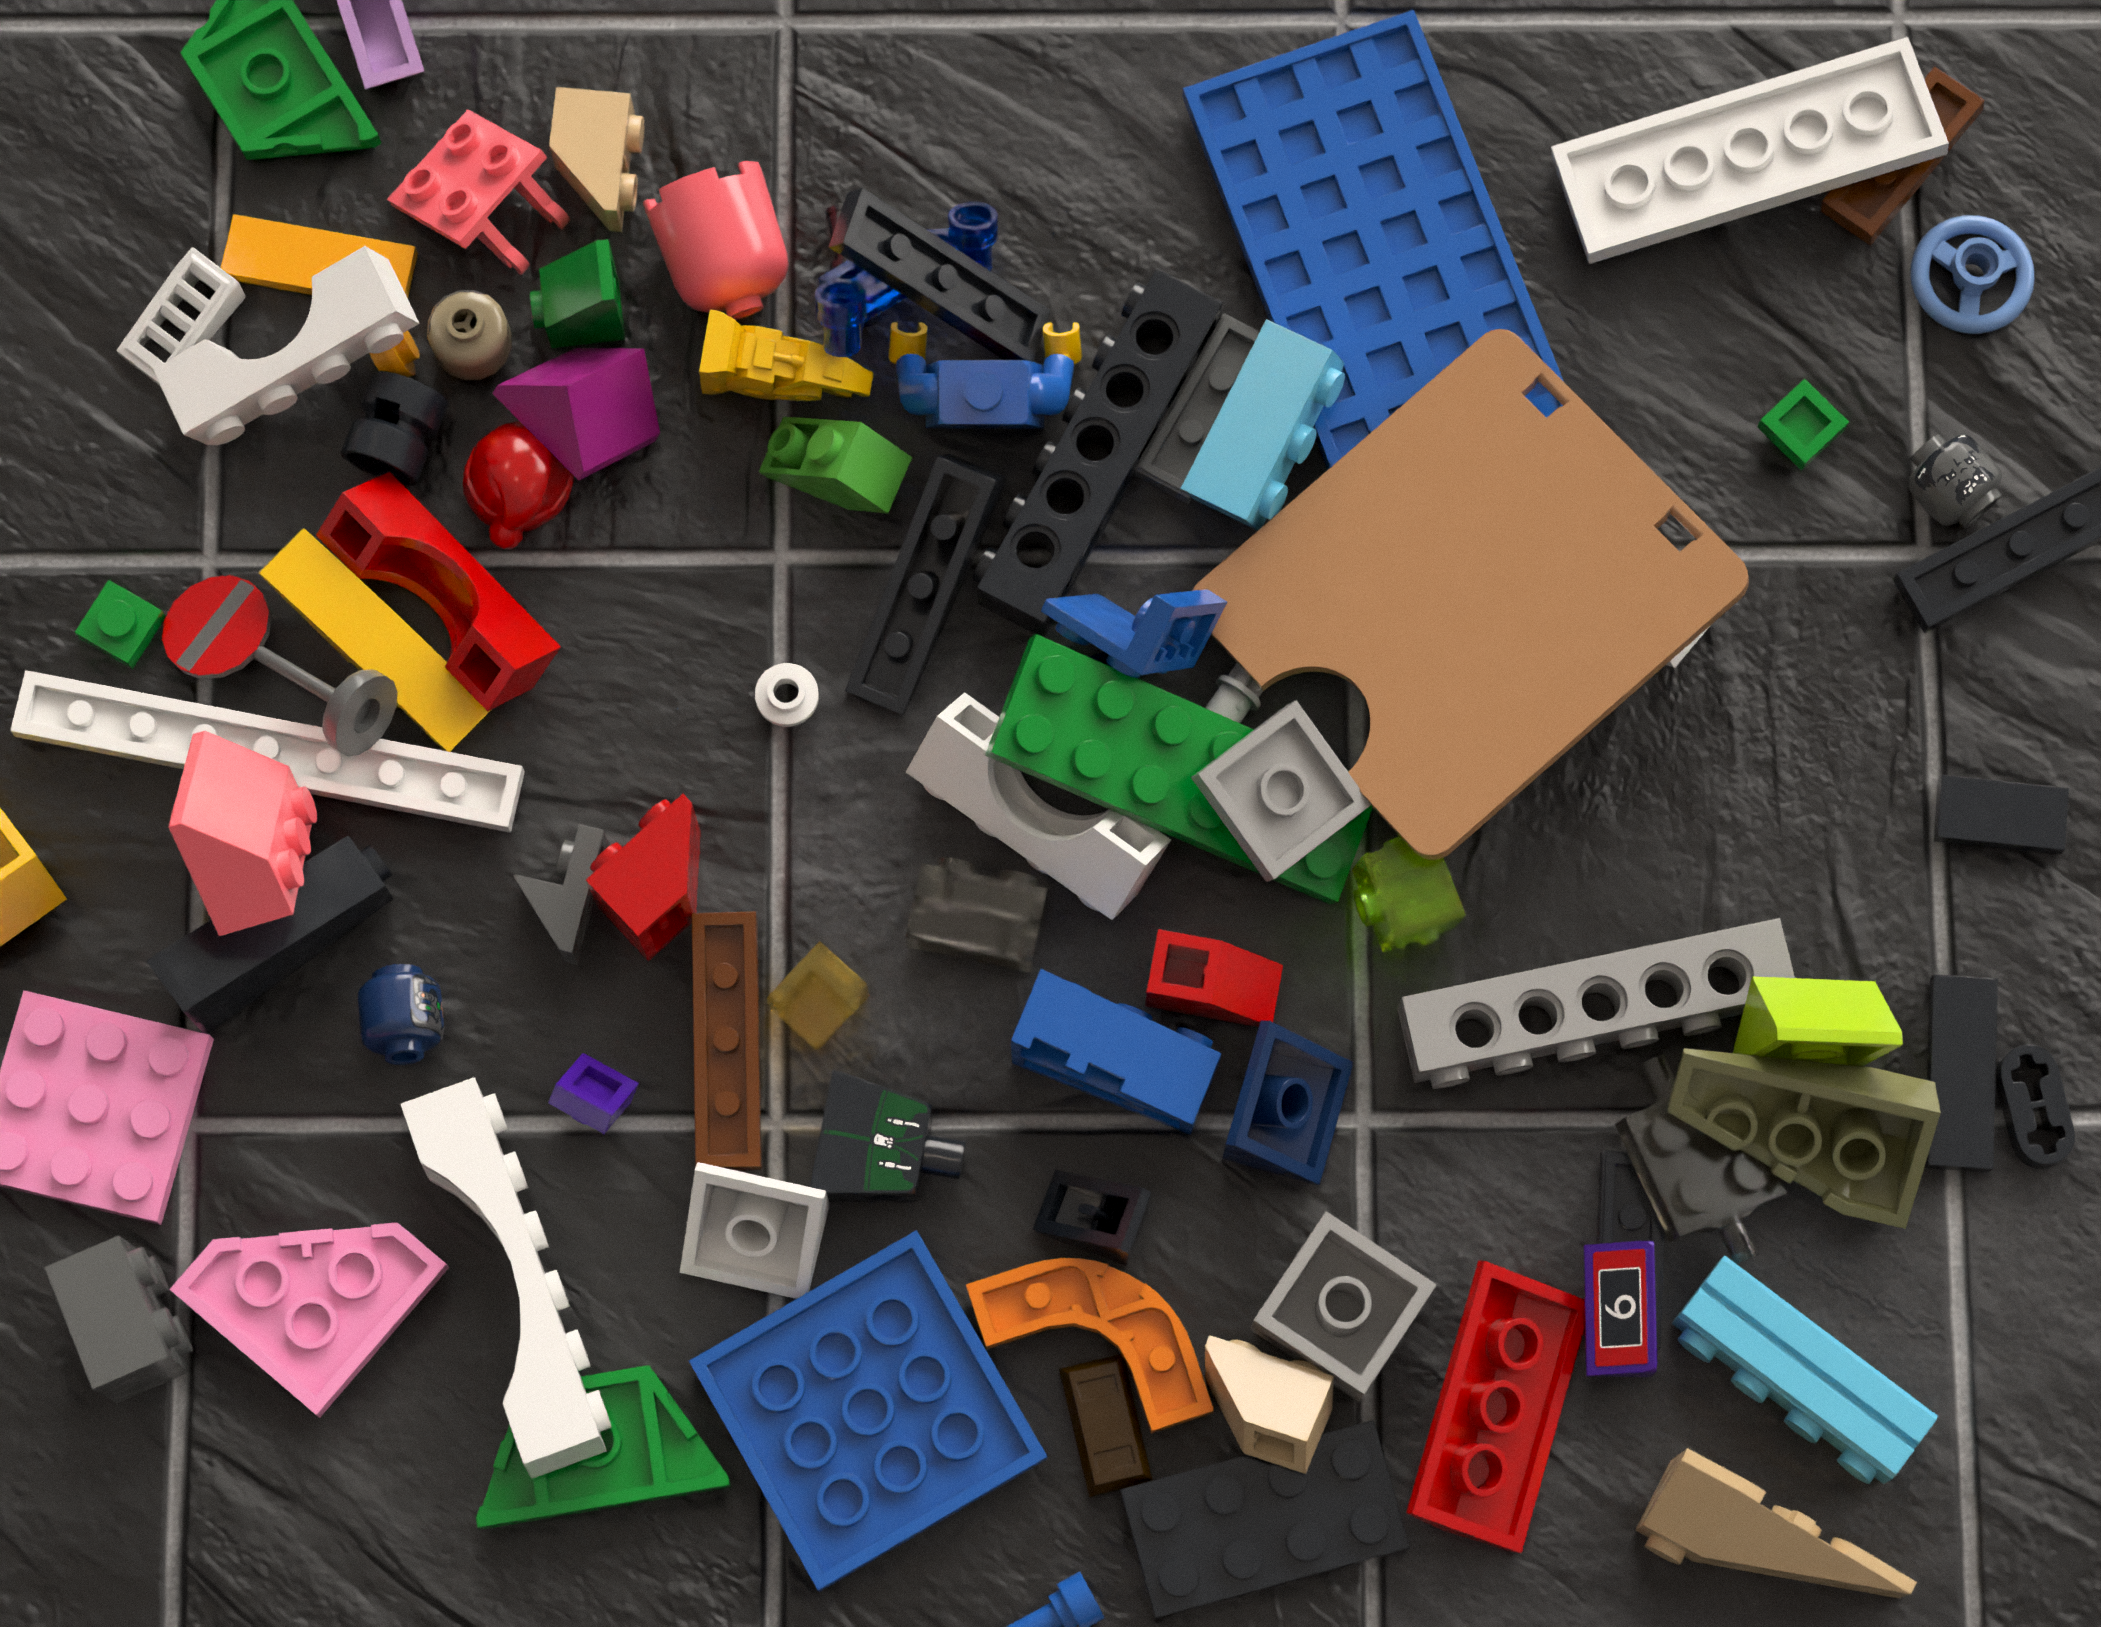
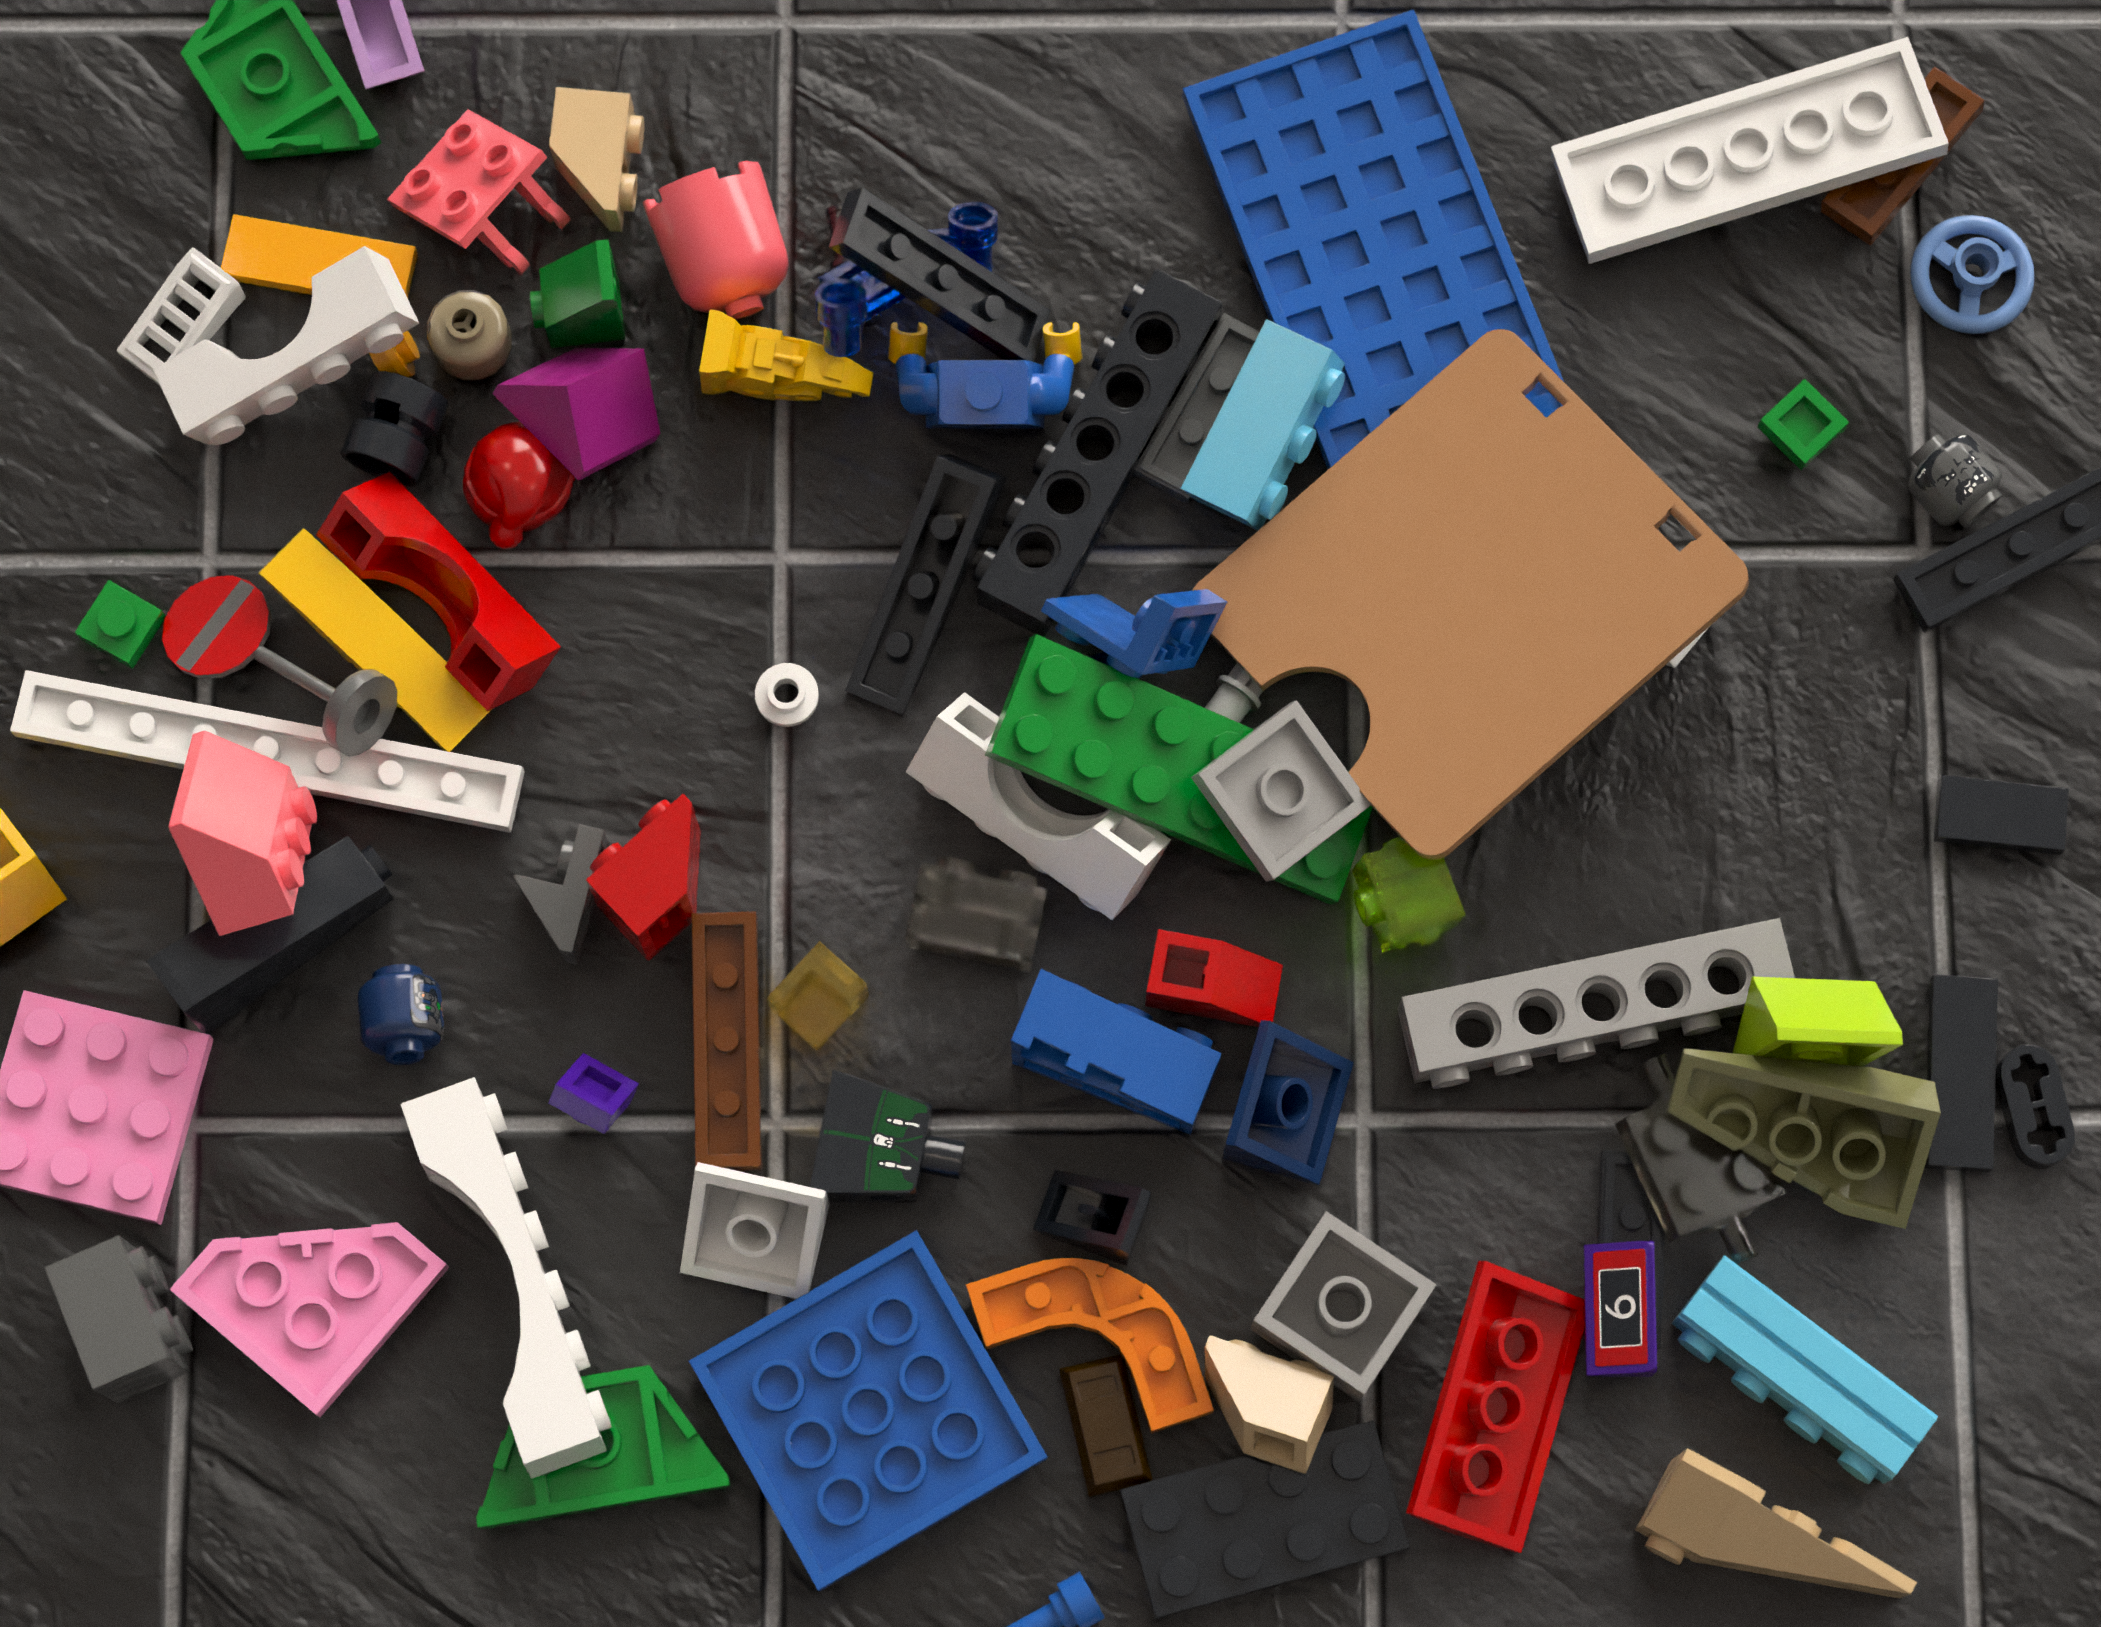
bright green slope [759,417,912,513] -> none

